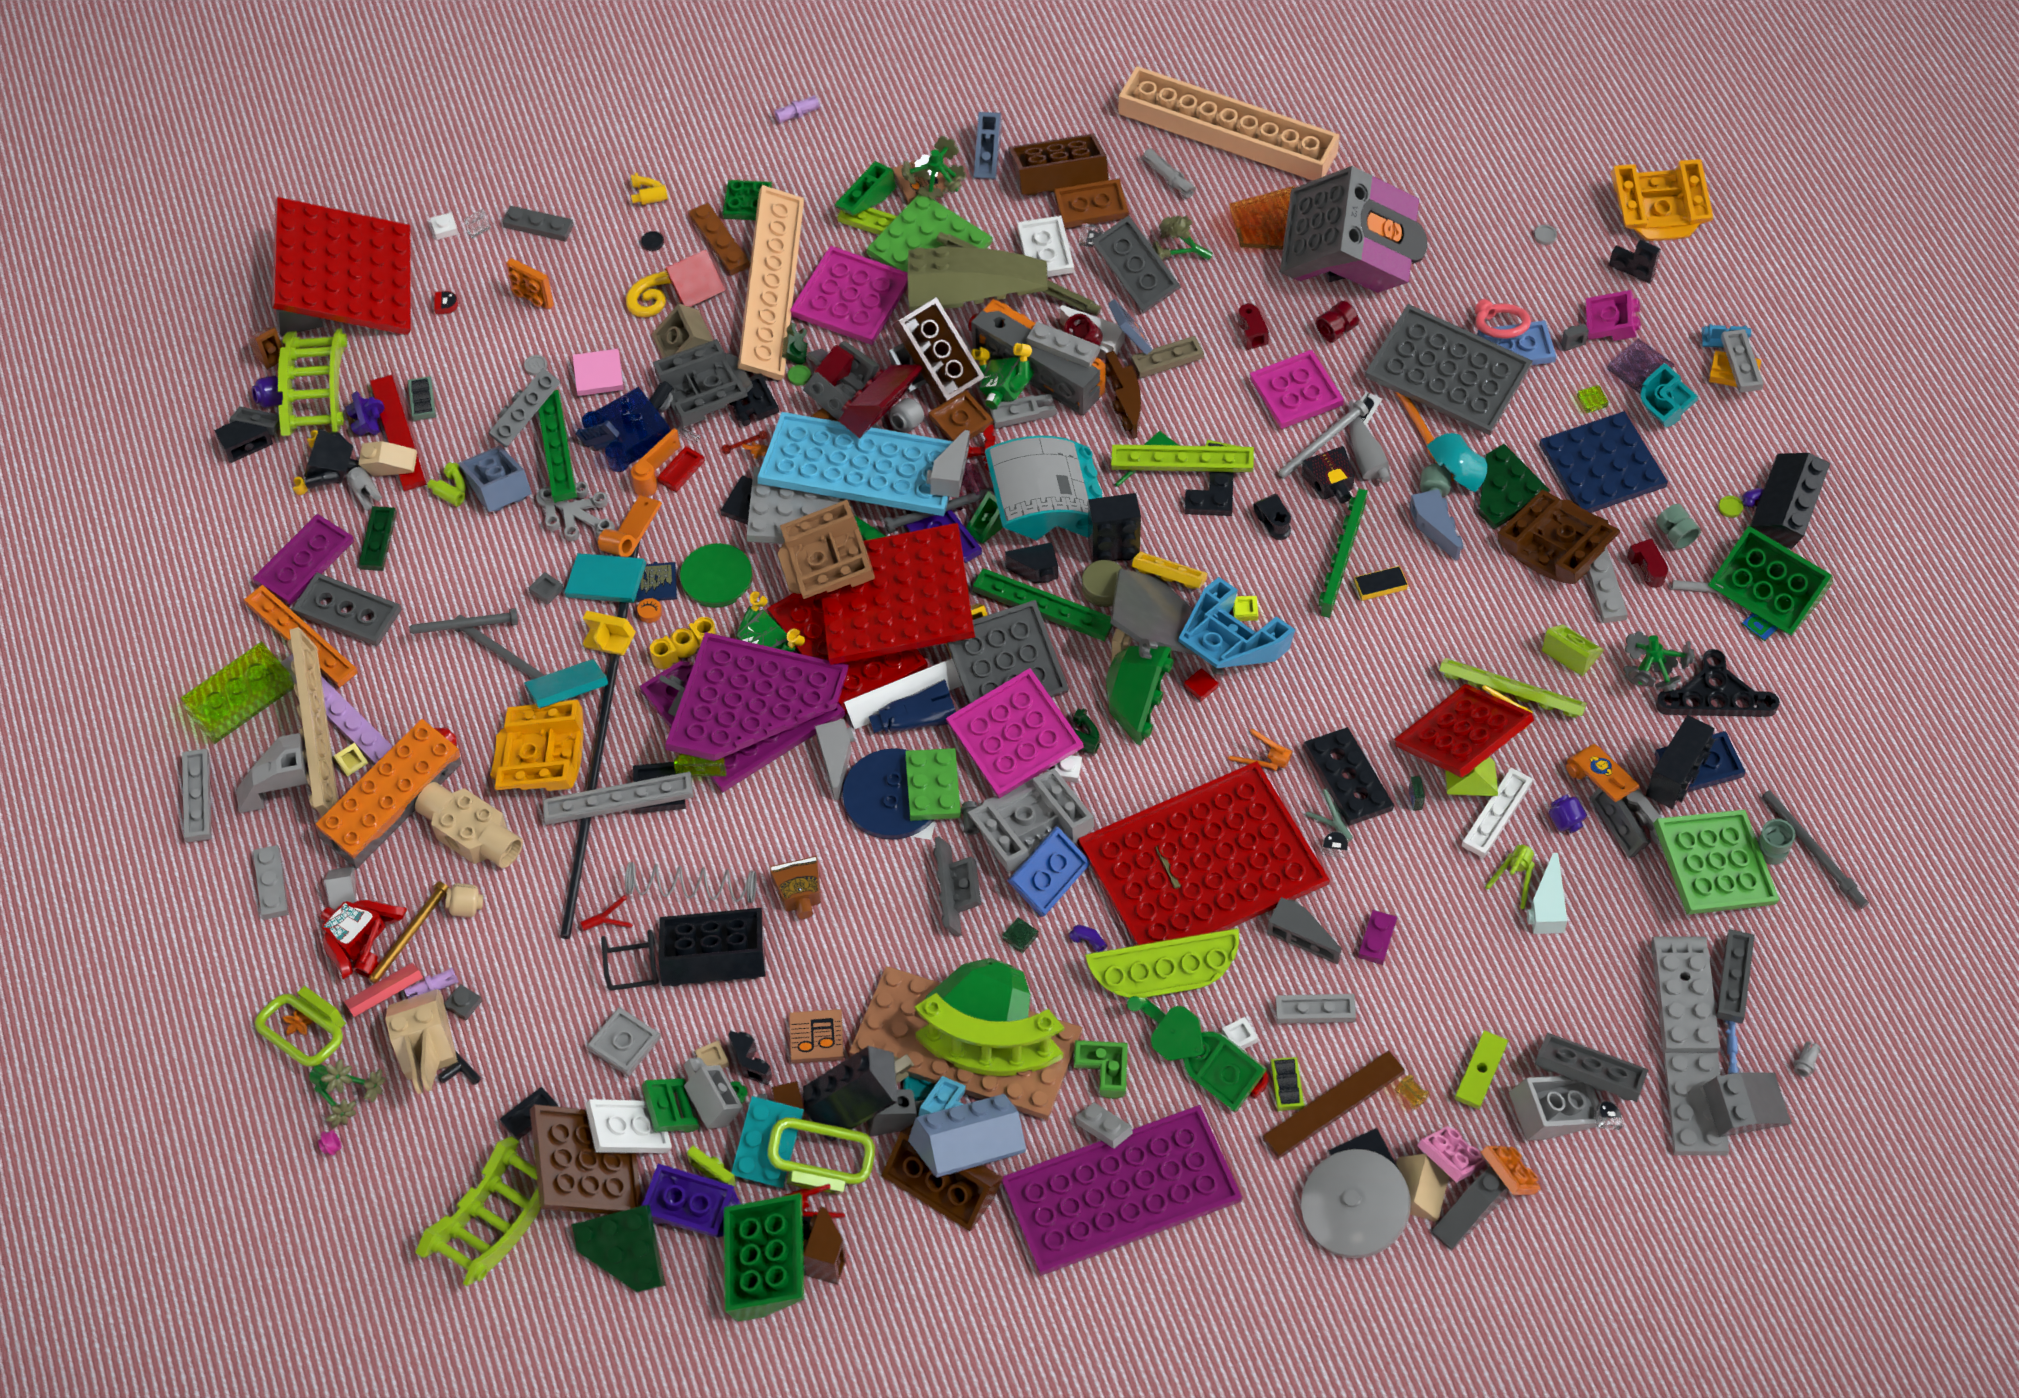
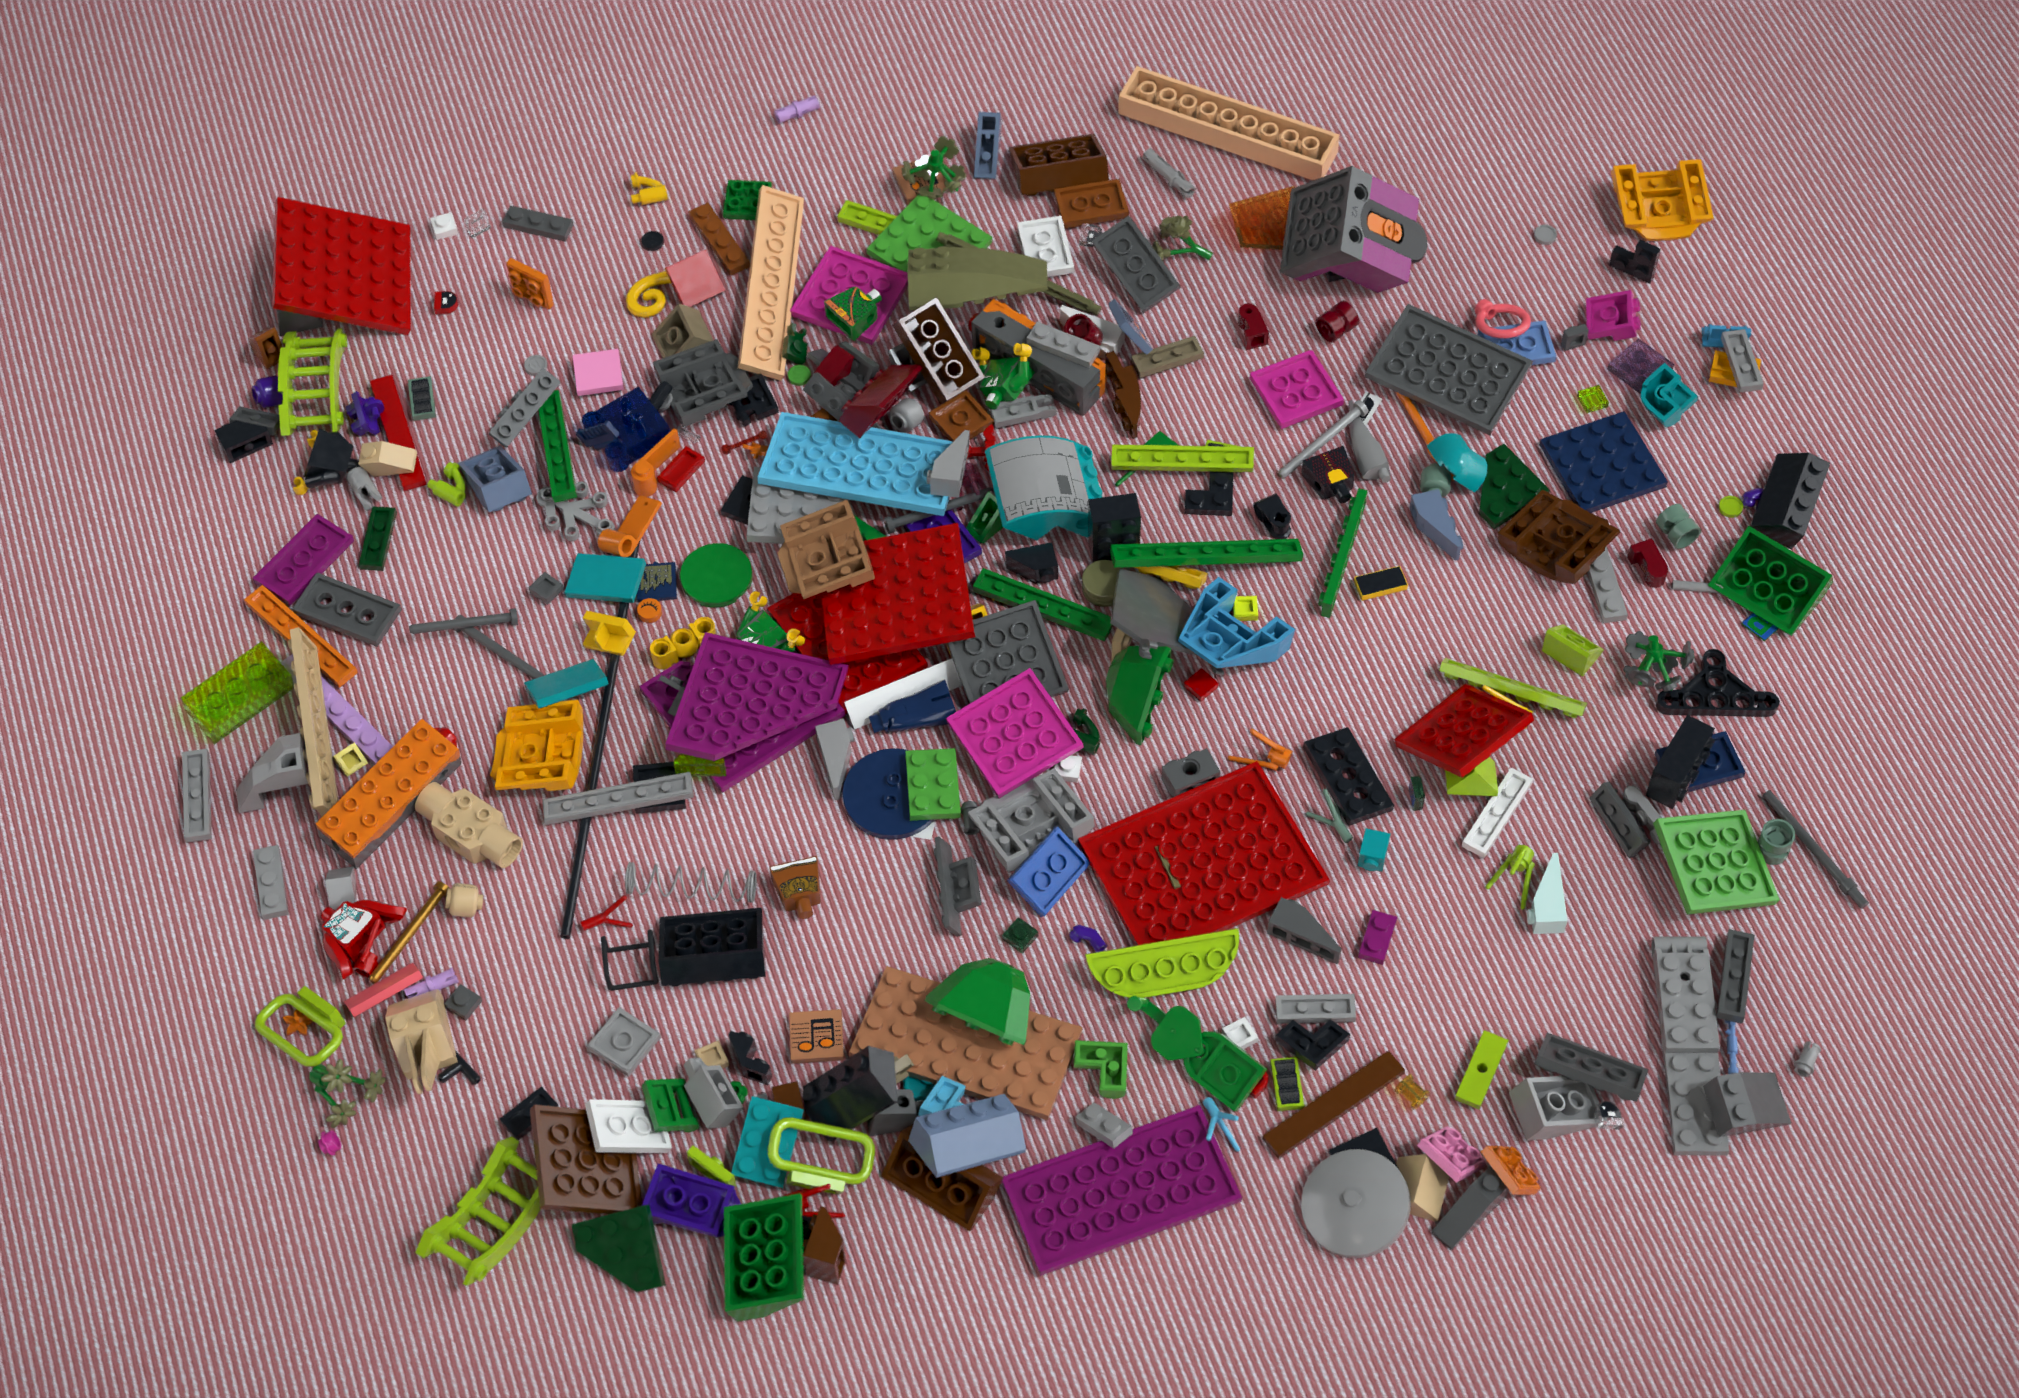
green slope [835,161,896,215] -> none
lime fence [914,993,1064,1076] -> none
tile [1321,831,1348,858] -> none
dark purple head [1549,794,1587,834] -> none
orange door [1566,744,1639,802] -> none
none -> green torso [824,287,882,342]
none -> green plate [1110,539,1304,568]
none -> dark grey brick [1161,748,1221,798]
none -> medium azure plant [1203,1097,1240,1152]
none -> black plate [1275,1019,1350,1071]
none -> teal brick [1358,828,1391,872]

